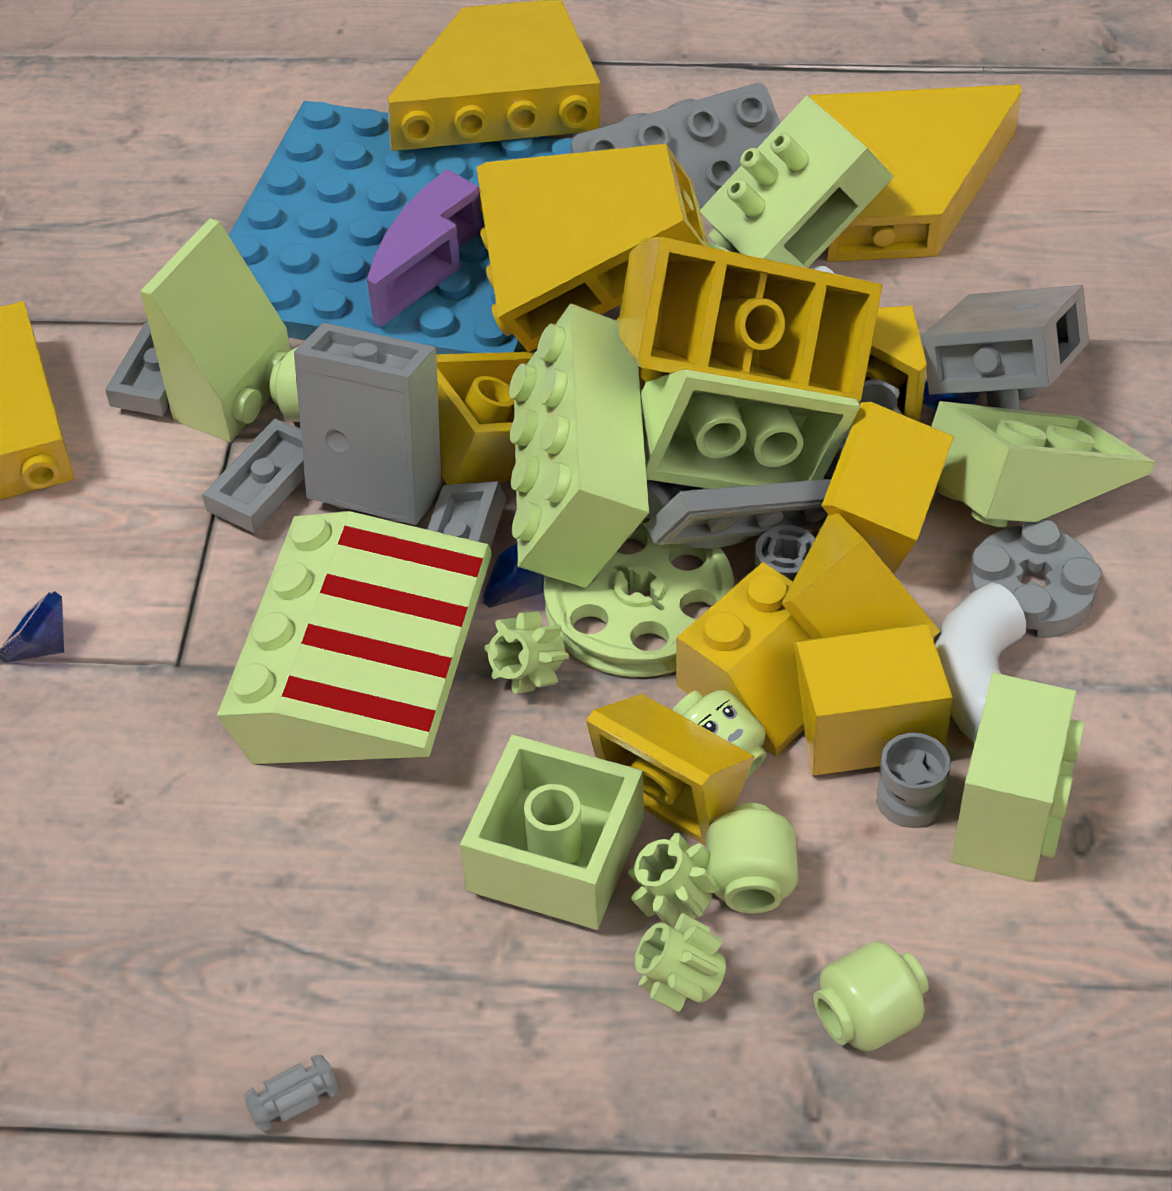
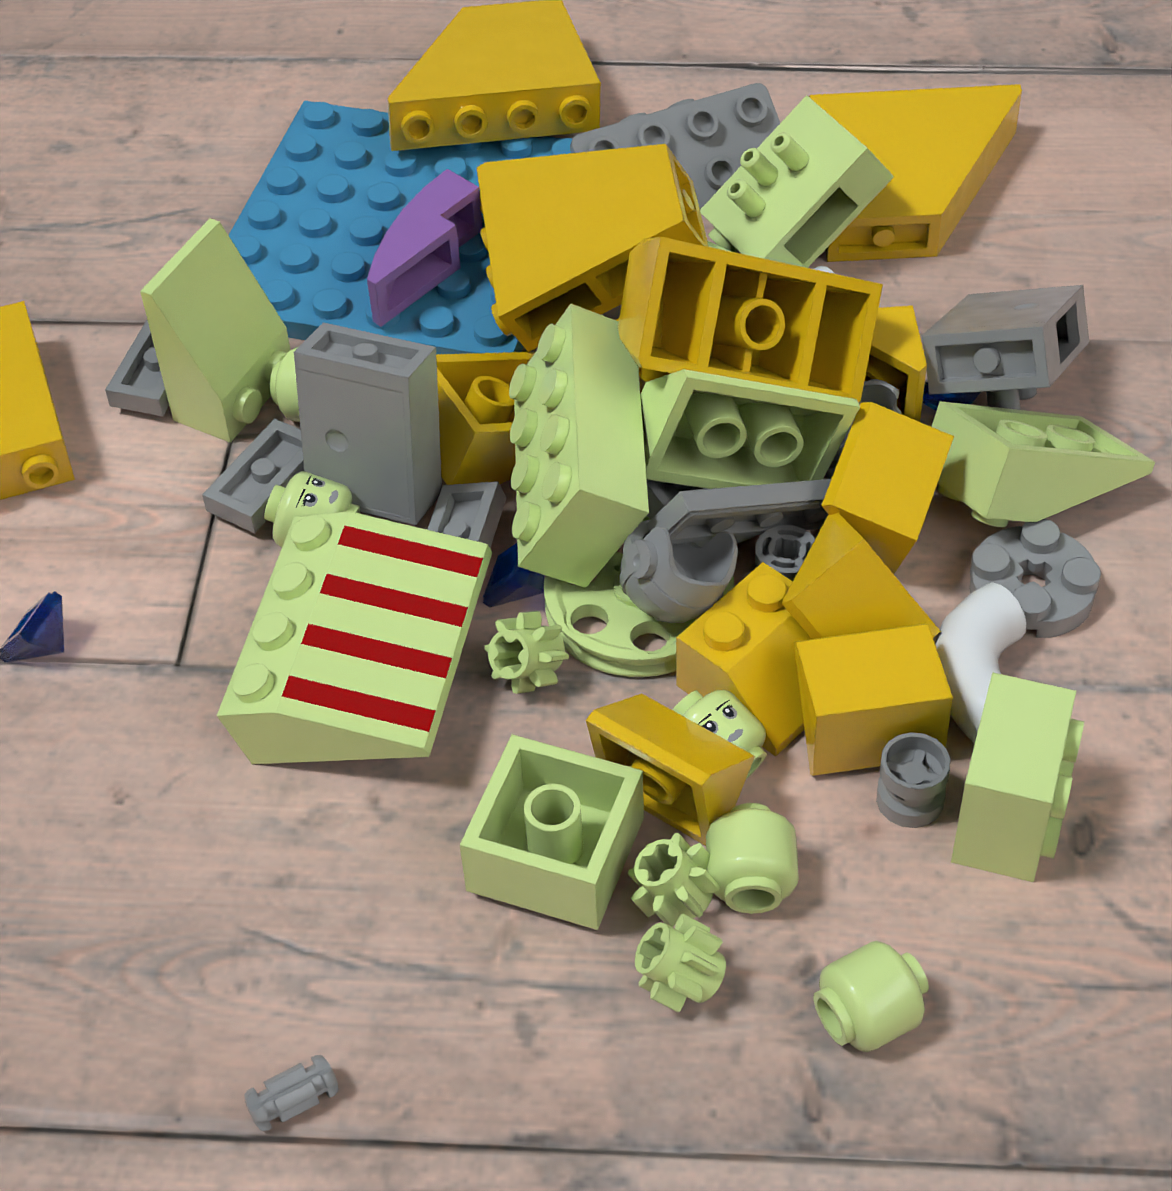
none -> yellowish green head [264,471,360,548]
none -> light grey cap [619,520,738,623]

